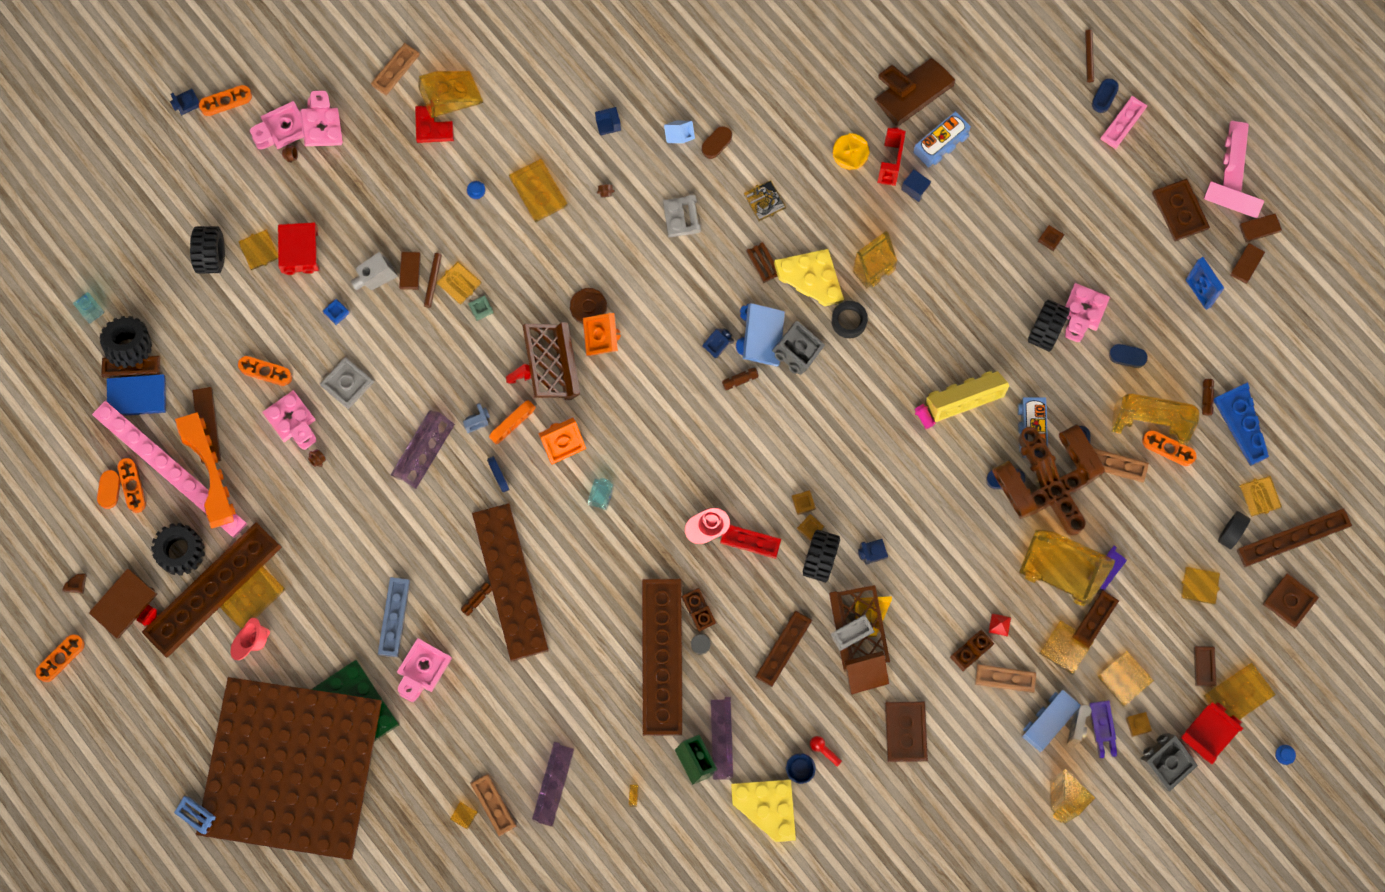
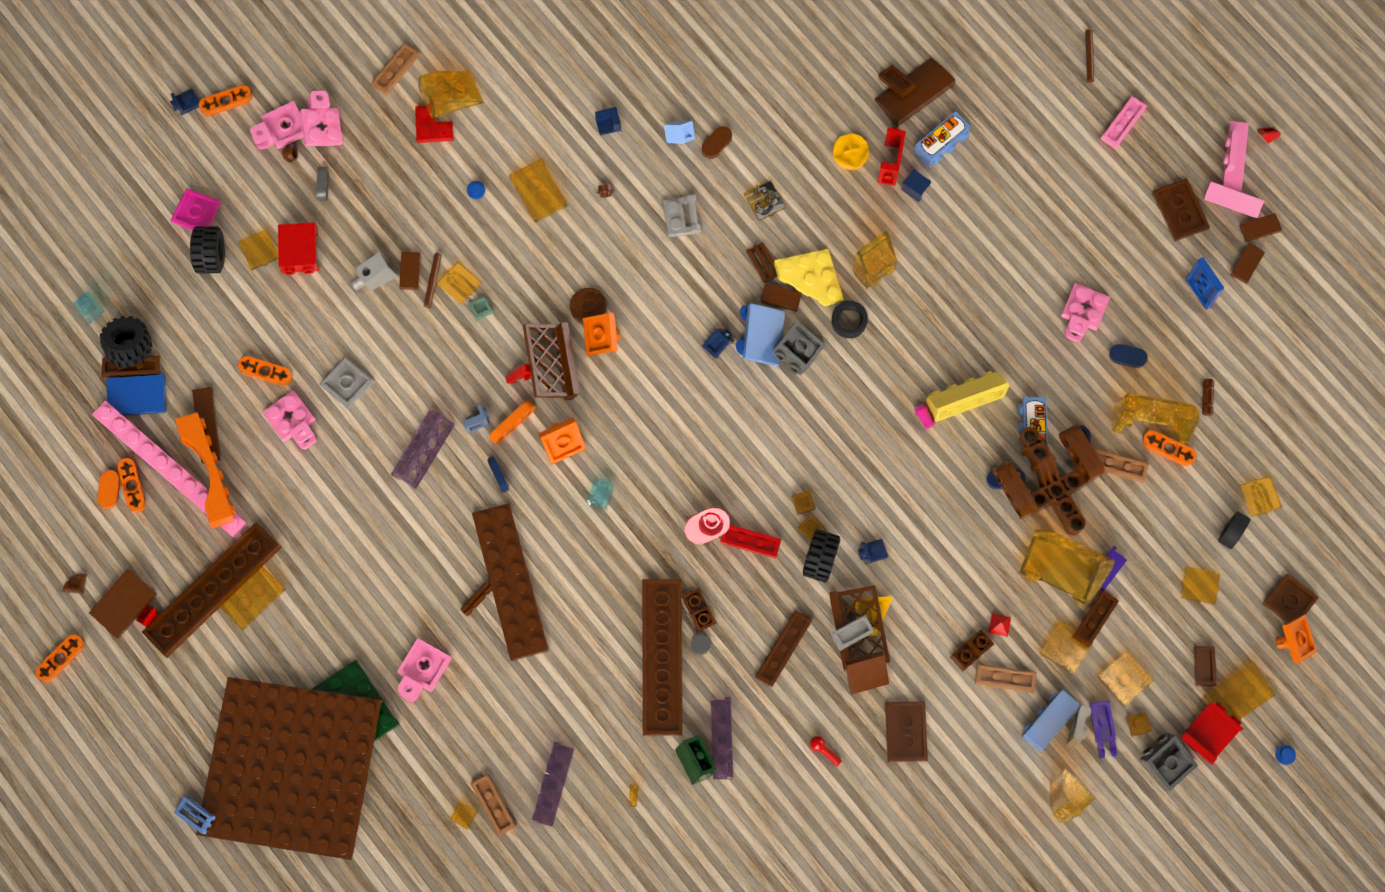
black tyre [151,523,205,576] -> none
coral piece [230,618,270,660] -> none
reddish brown plate [308,449,326,467] -> none
blue tile [323,299,350,325] -> none
sand blue plate [378,577,410,657] -> none
reddish brown axle [722,367,759,390] -> none
light yellow plate [731,780,796,842] -> none
dark blue hair [786,753,816,784] -> none
black tyre [1028,299,1070,352] -> none
reddish brown plate [1038,225,1065,252] -> none
dark blue tile [1092,79,1119,113] -> none
blue wing [1214,382,1269,466] -> none
reddish brown plate [1237,508,1352,568] -> none
none -> dark pink plate [170,188,221,231]
none -> dark grey beam [316,167,329,201]
none -> reddish brown tile [761,283,802,312]
none -> red slope [1257,127,1281,144]
none -> orange tile [1275,614,1317,663]

